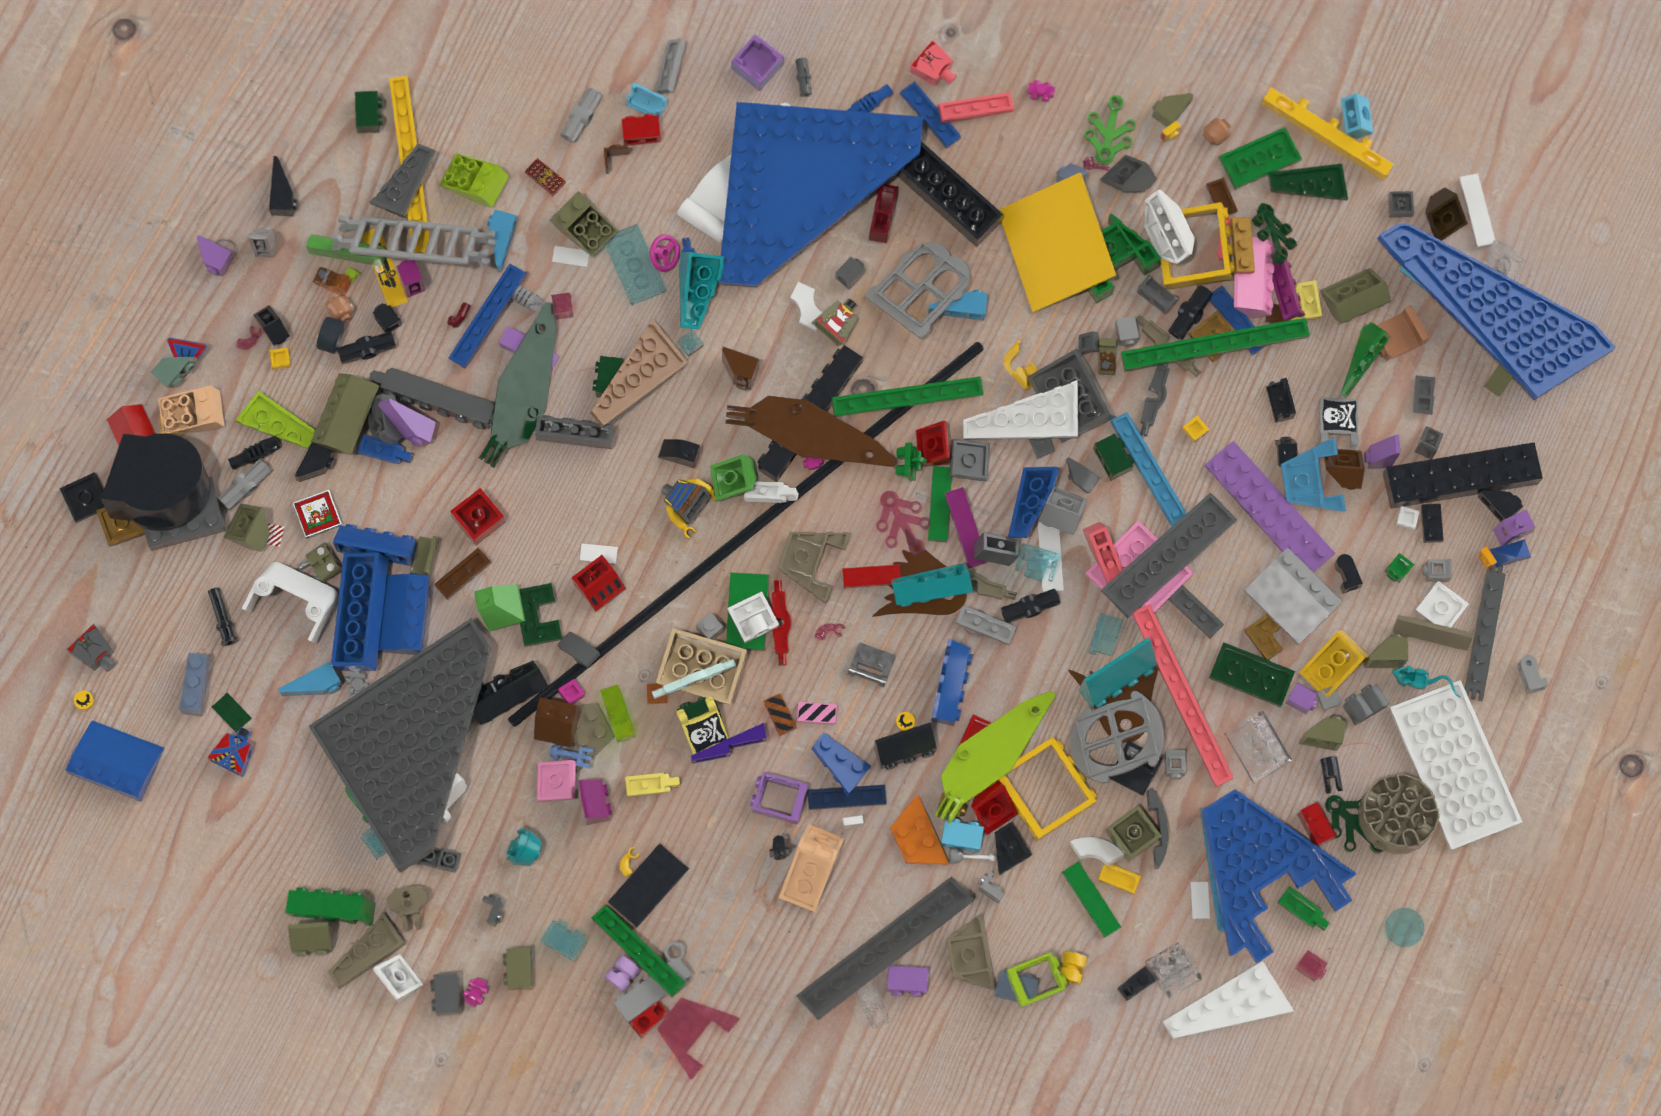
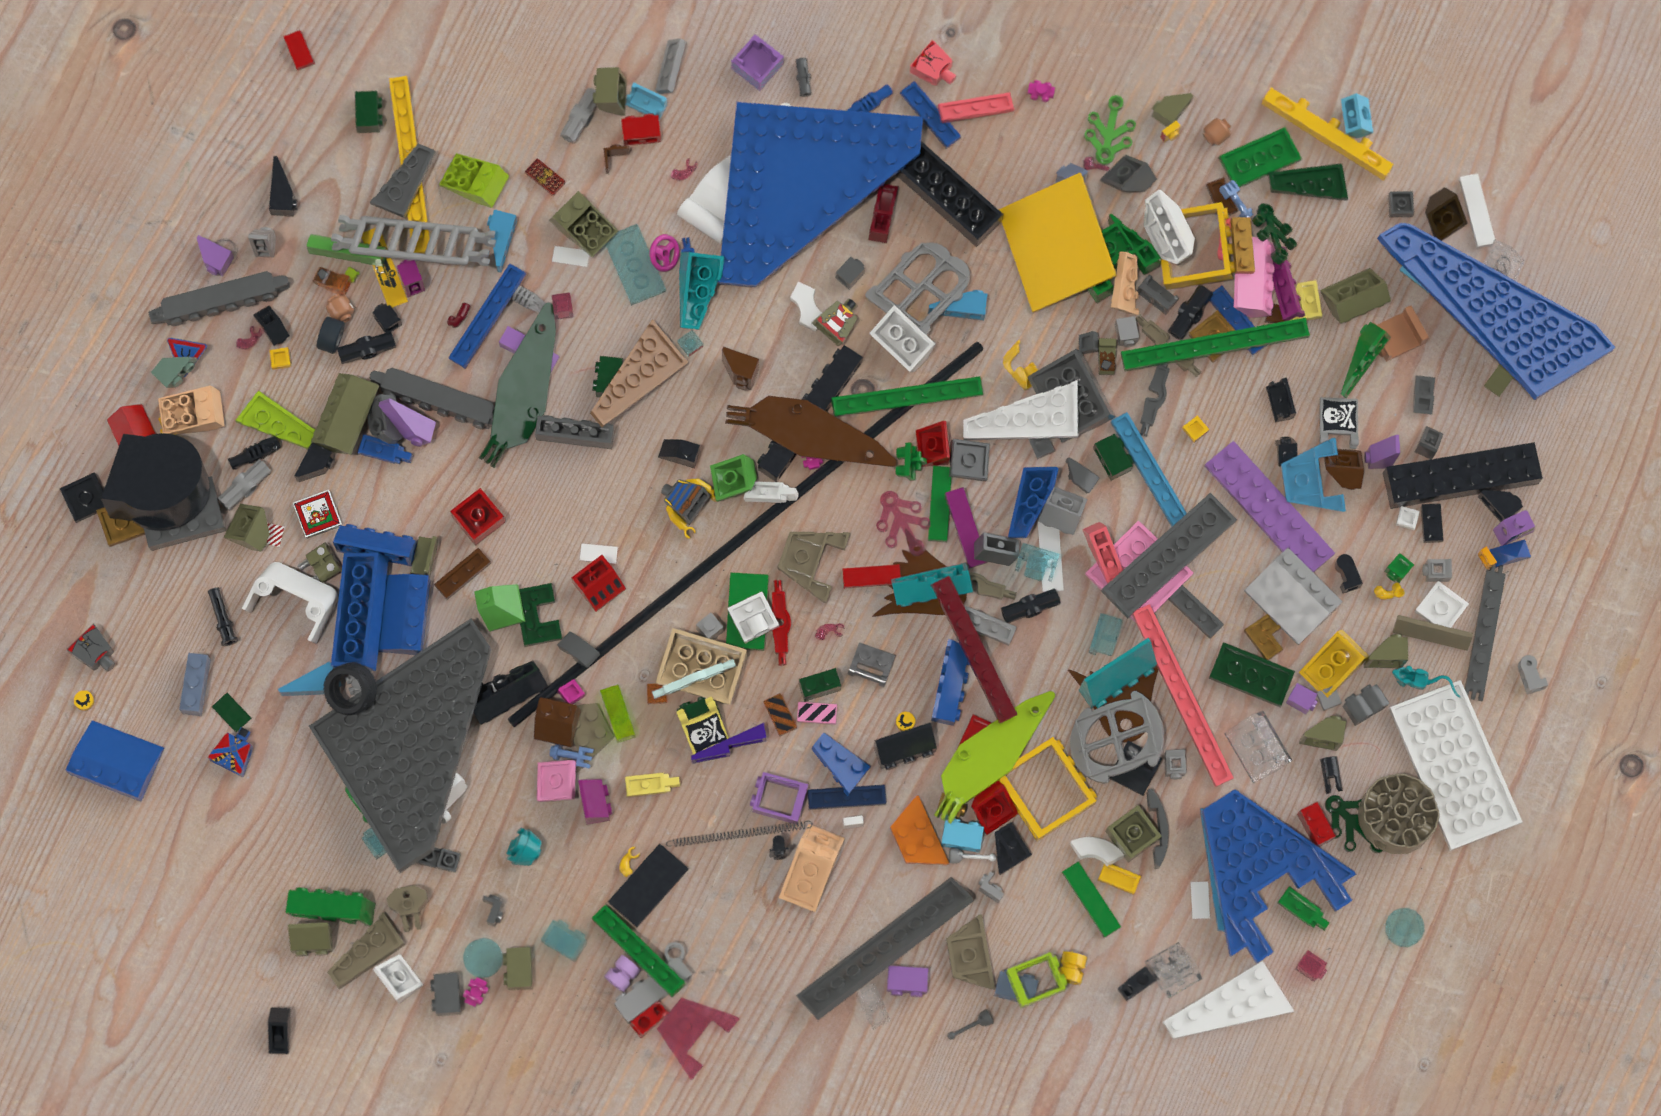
none -> dark grey hinge [149,271,290,326]
none -> black slope [267,1007,291,1054]
none -> red tile [283,30,314,71]
none -> black tyre [323,662,377,715]
none -> clear light blue tile [463,938,503,978]
none -> olive slope [593,67,627,116]
none -> dark grey piece [666,821,813,847]
none -> clear pink arm [671,158,697,181]
none -> dark green brick [798,668,841,702]
none -> white slope [869,305,935,372]
none -> dark red plate [931,576,1017,724]
none -> dark grey hinge [948,1009,994,1040]
none -> light nougat wing [1111,252,1139,315]
none -> medium blue hinge [1219,180,1253,217]
none -> yellow arm [1374,583,1405,600]

